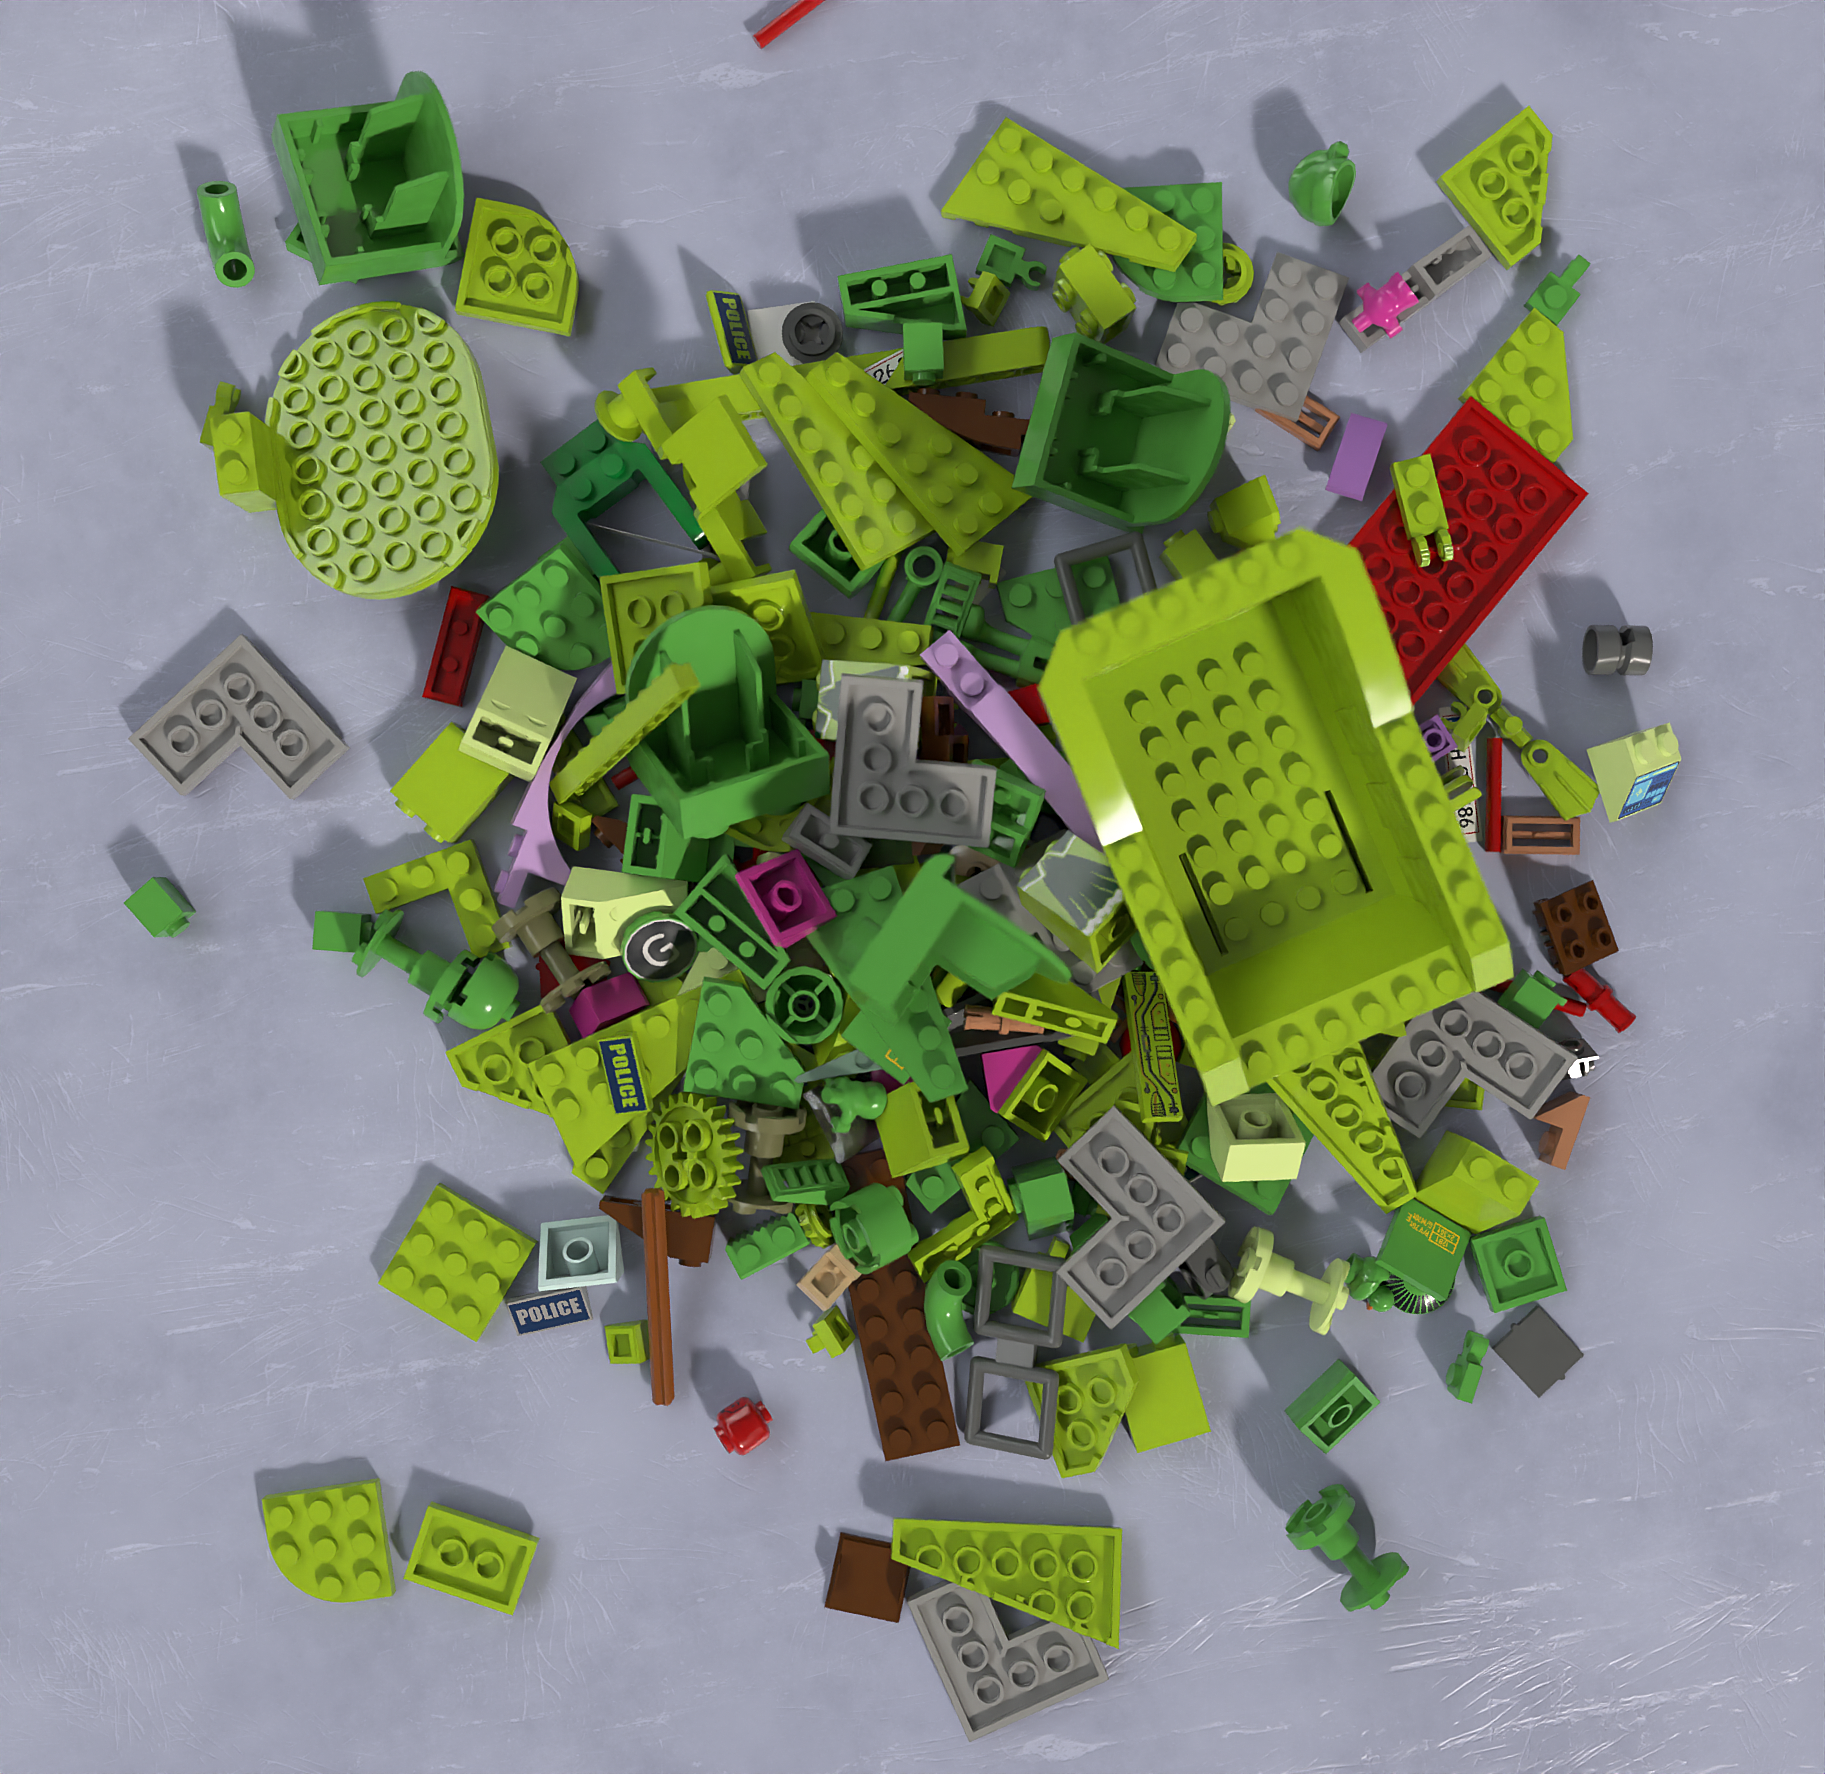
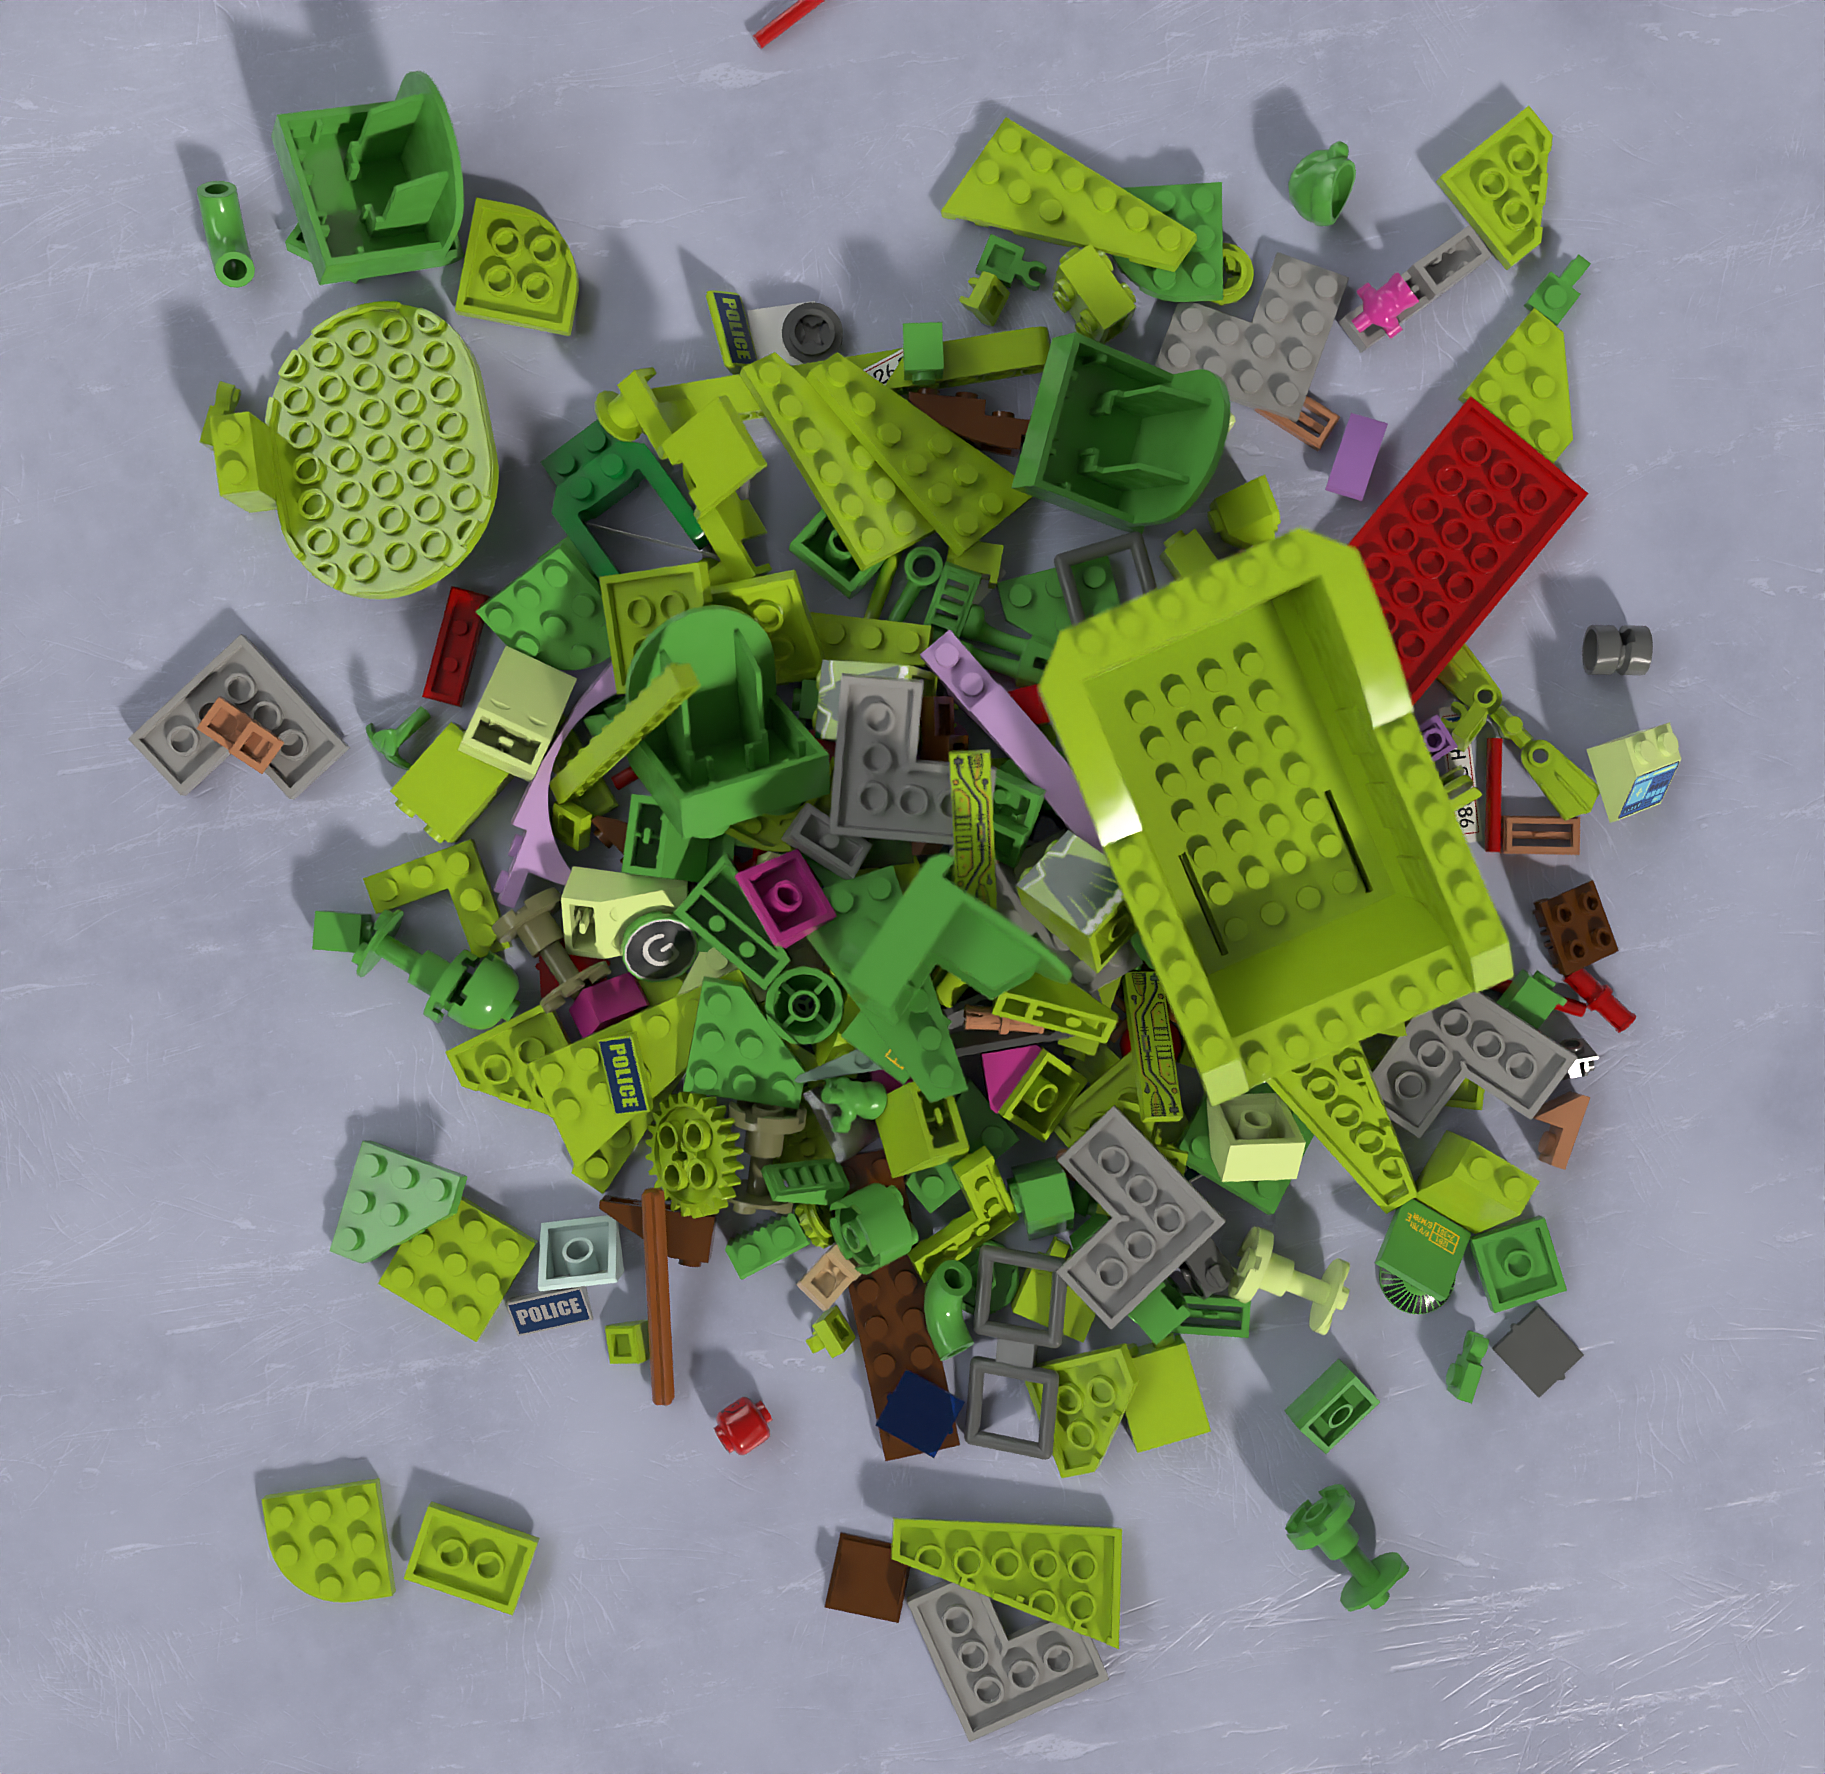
bright green brick [124,877,197,938] -> none
bright green wedge [837,254,967,341] -> none
bright green animal [1344,1253,1394,1312] -> none
lime hinge [1390,454,1454,567] -> none
none -> nougat slope [196,696,285,774]
none -> bright green plate [330,1140,468,1264]
none -> bright green plant [365,706,431,770]
none -> clear blue piece [875,1368,965,1458]
none -> lime tile [949,750,997,910]

